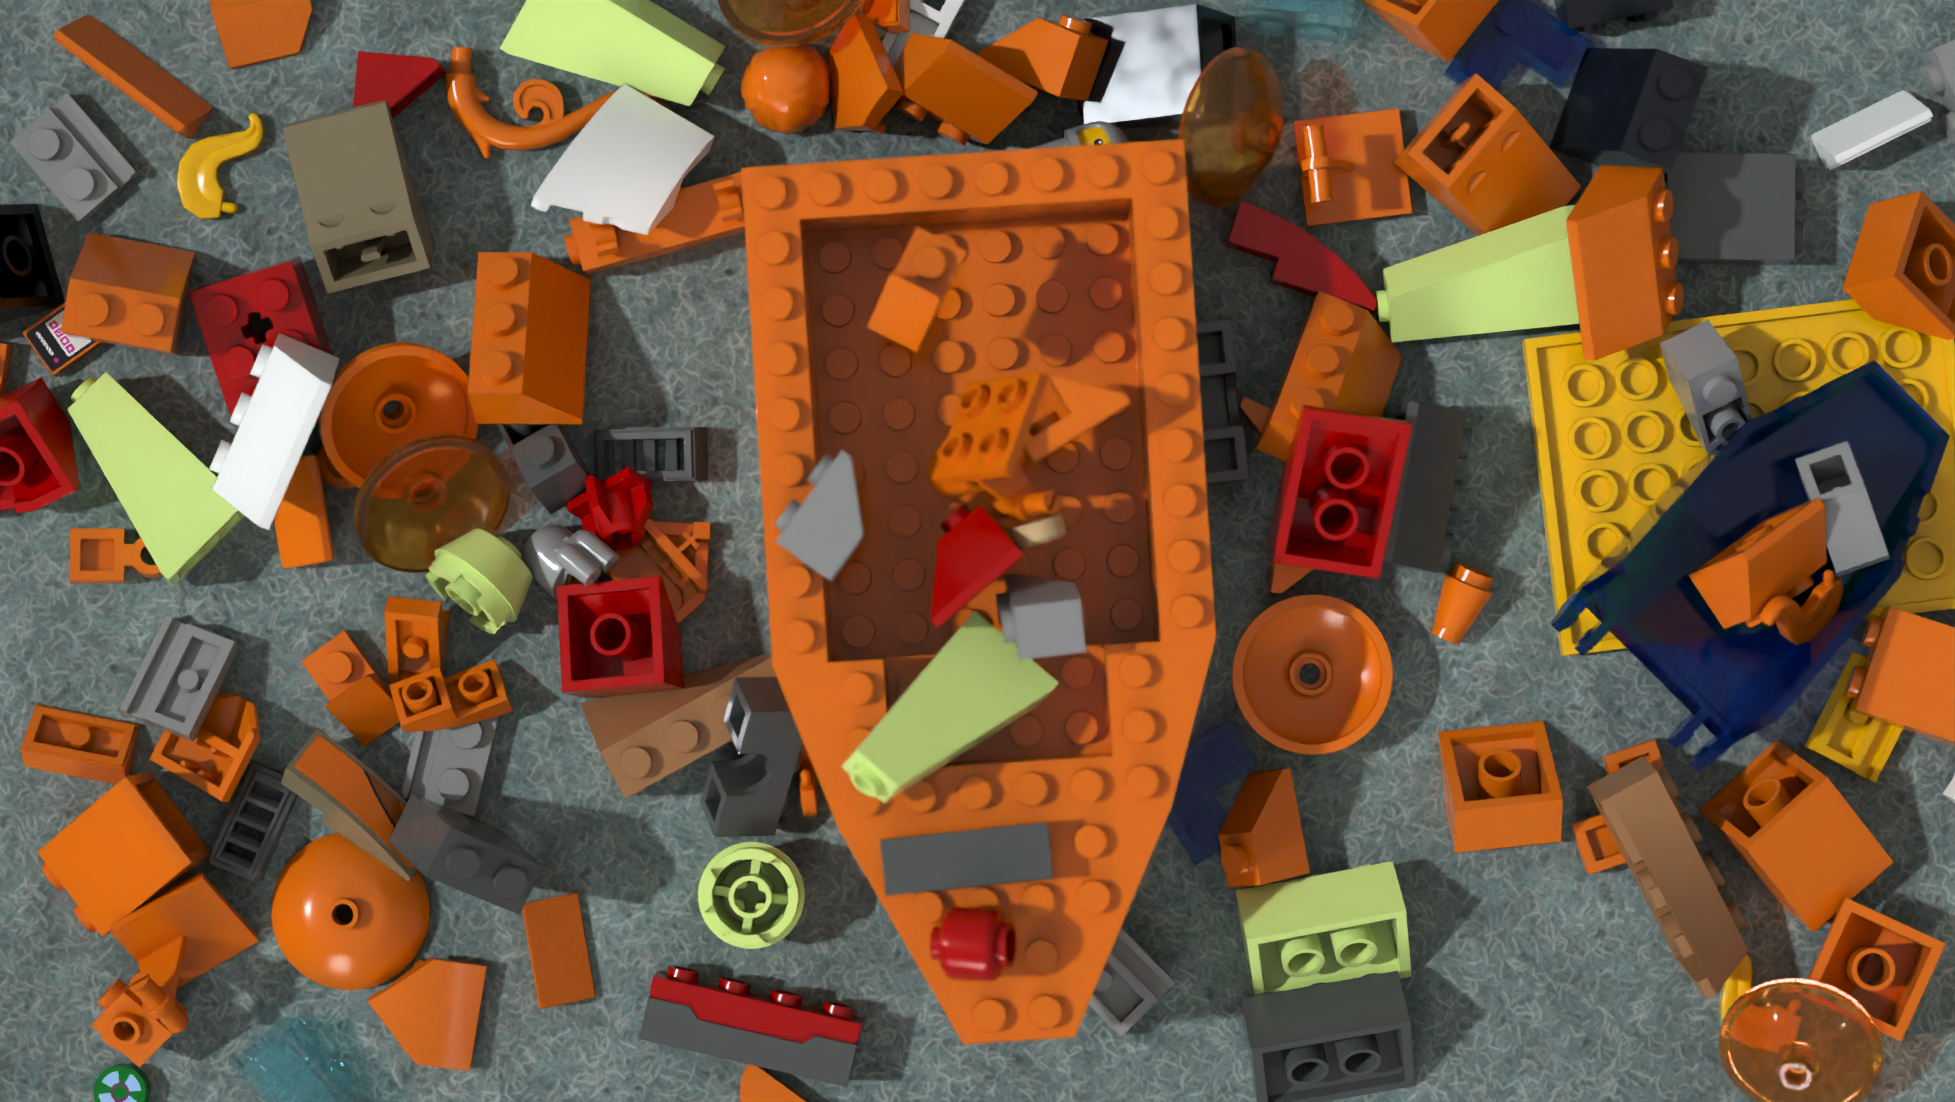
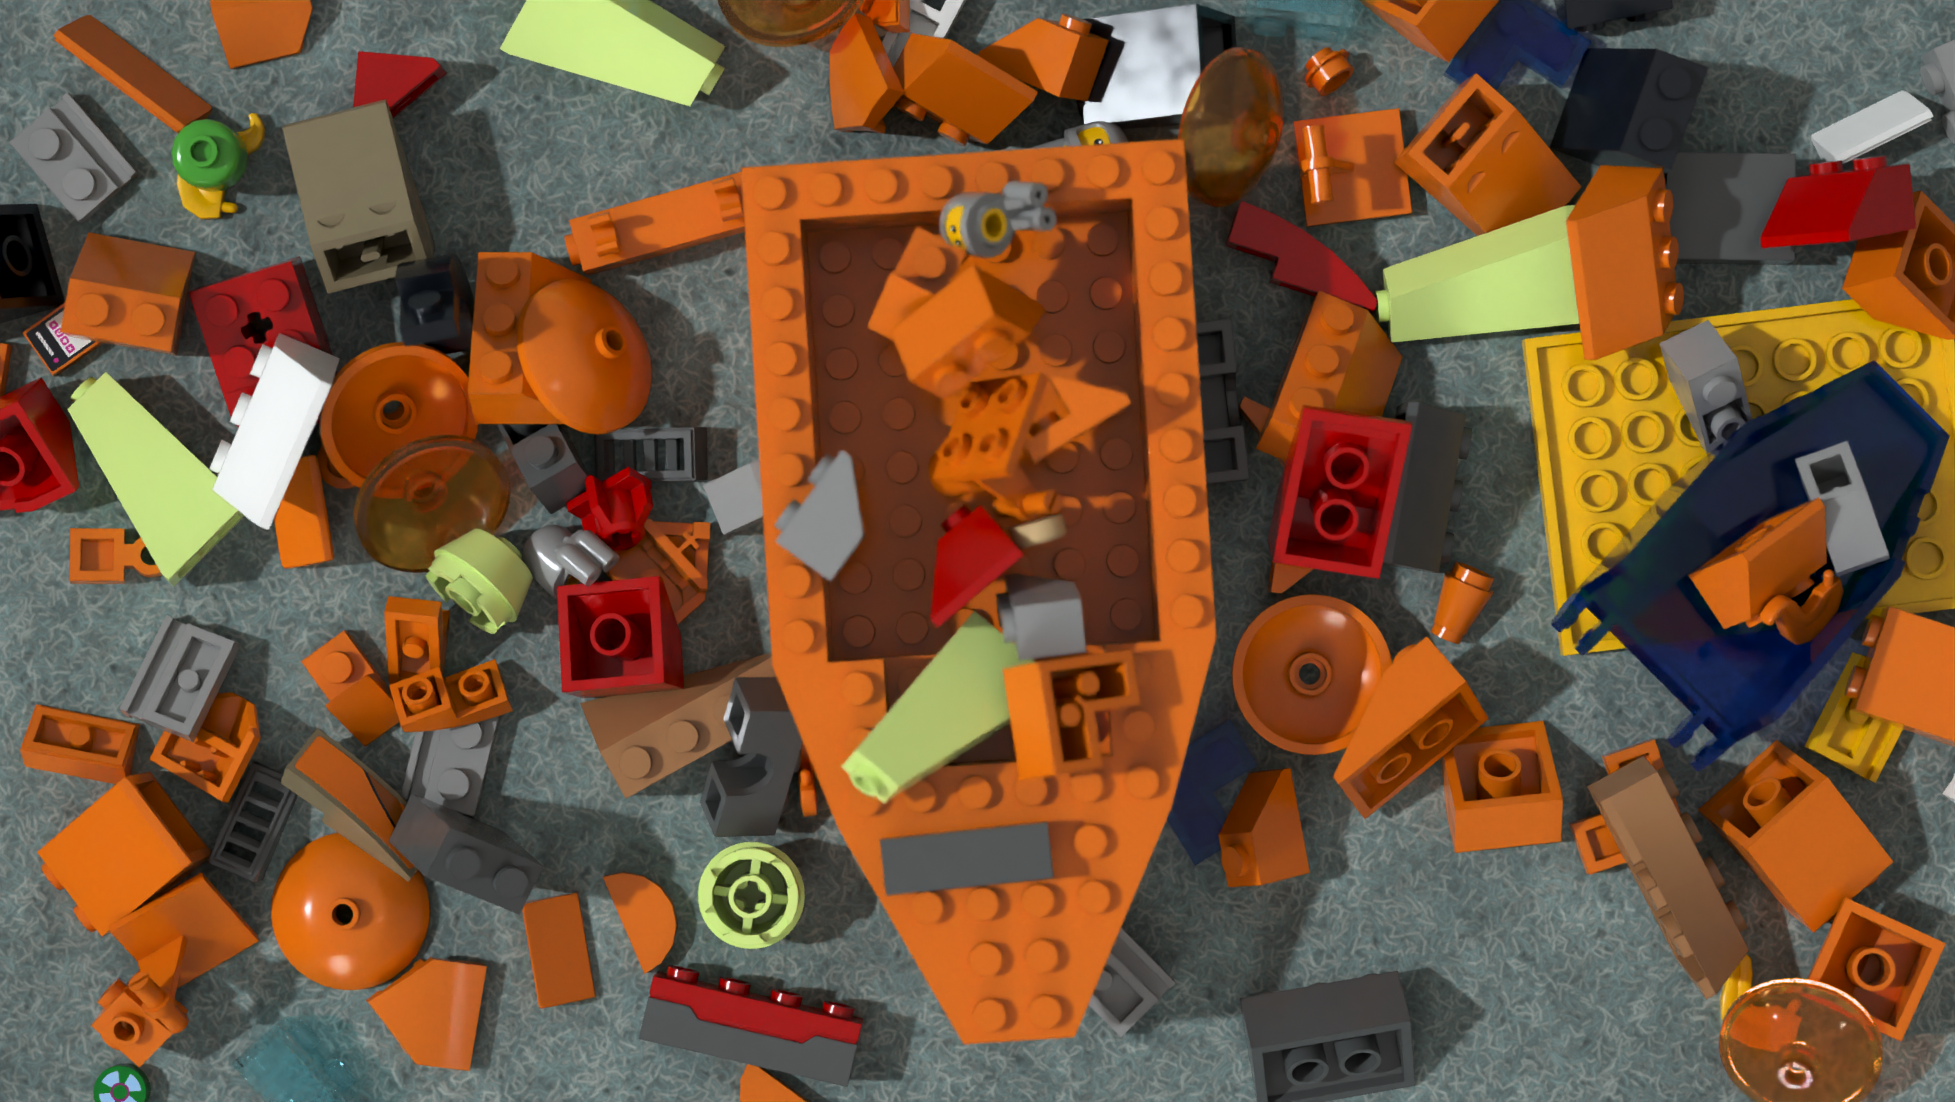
orange plant [445,47,669,159] -> none
white slope [531,84,715,235] -> none
orange hair [740,42,831,135] -> none
red head [930,907,1017,981] -> none
yellowish green slope [1235,861,1412,996] -> none
none -> bright green head [171,119,248,192]
none -> black arch [395,254,475,354]
none -> orange dish [517,279,652,434]
none -> orange tile [603,871,678,974]
none -> light grey slope [703,459,763,535]
none -> orange slope [891,264,1045,400]
none -> light grey piece [939,181,1056,258]
none -> orange brick [1003,649,1141,780]
none -> orange plate [1305,47,1354,96]
none -> orange slope [1333,636,1489,819]
none -> red slope [1760,156,1916,248]

